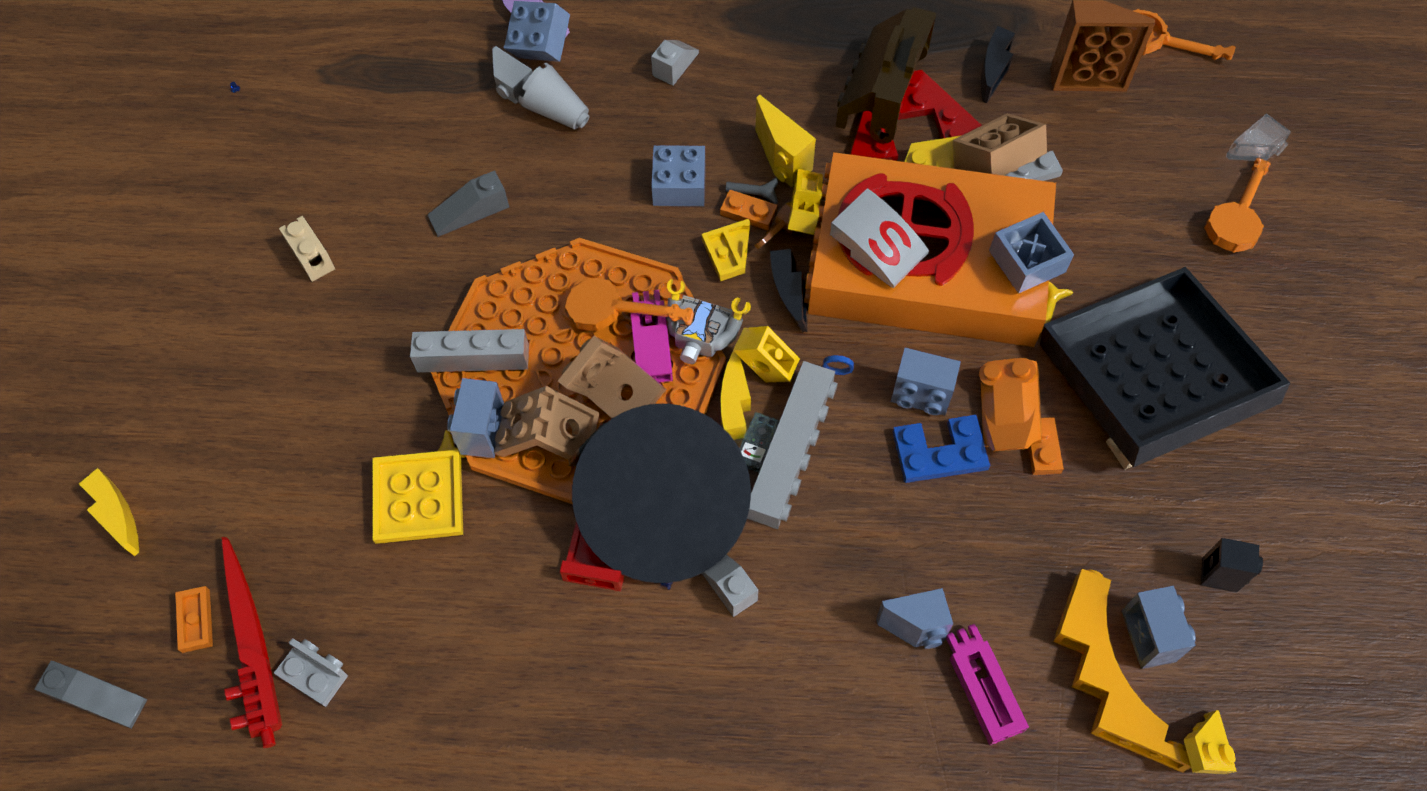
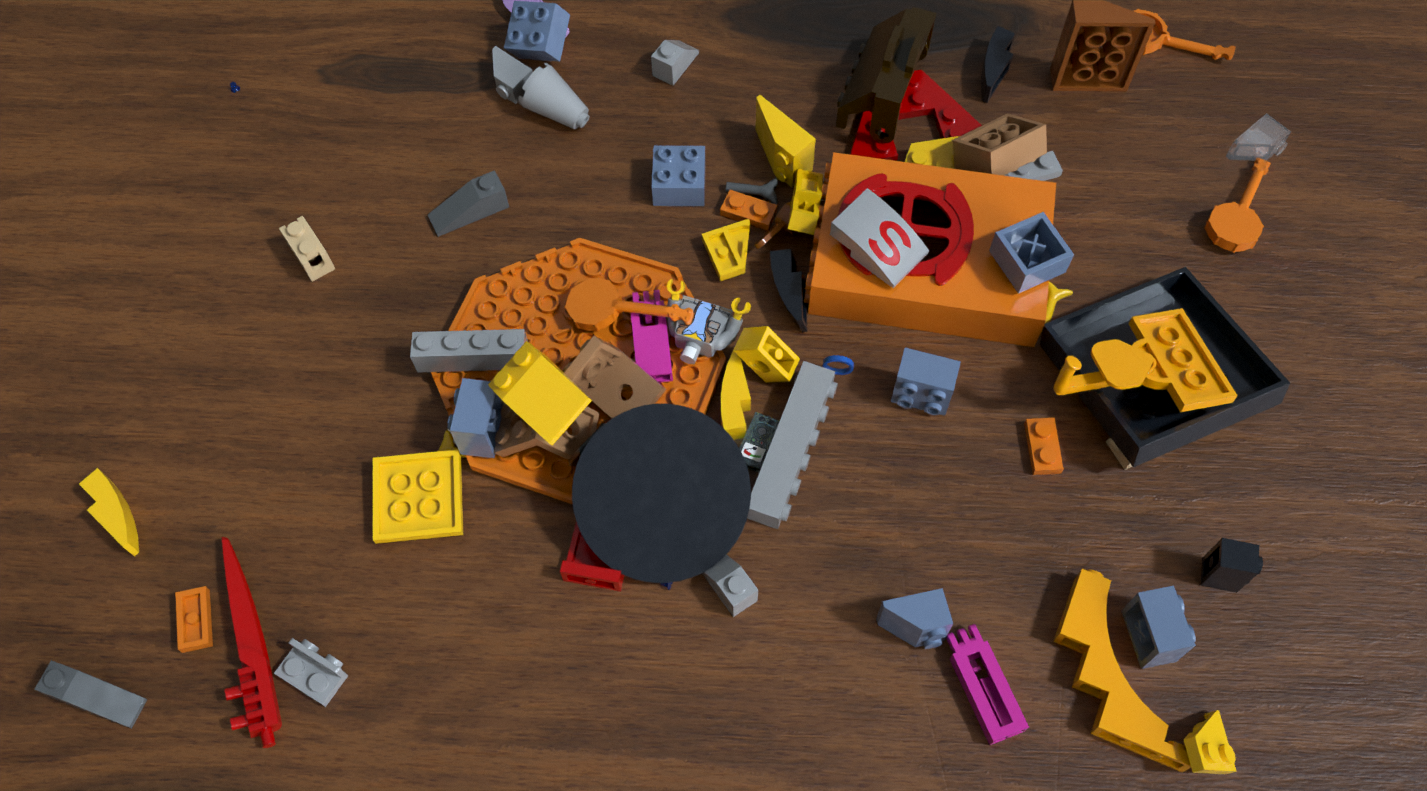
blue plate [892,415,990,483] -> none
orange slope [979,358,1042,451] -> none
none -> yellow slope [488,341,592,445]
none -> light orange plate [1053,308,1237,412]

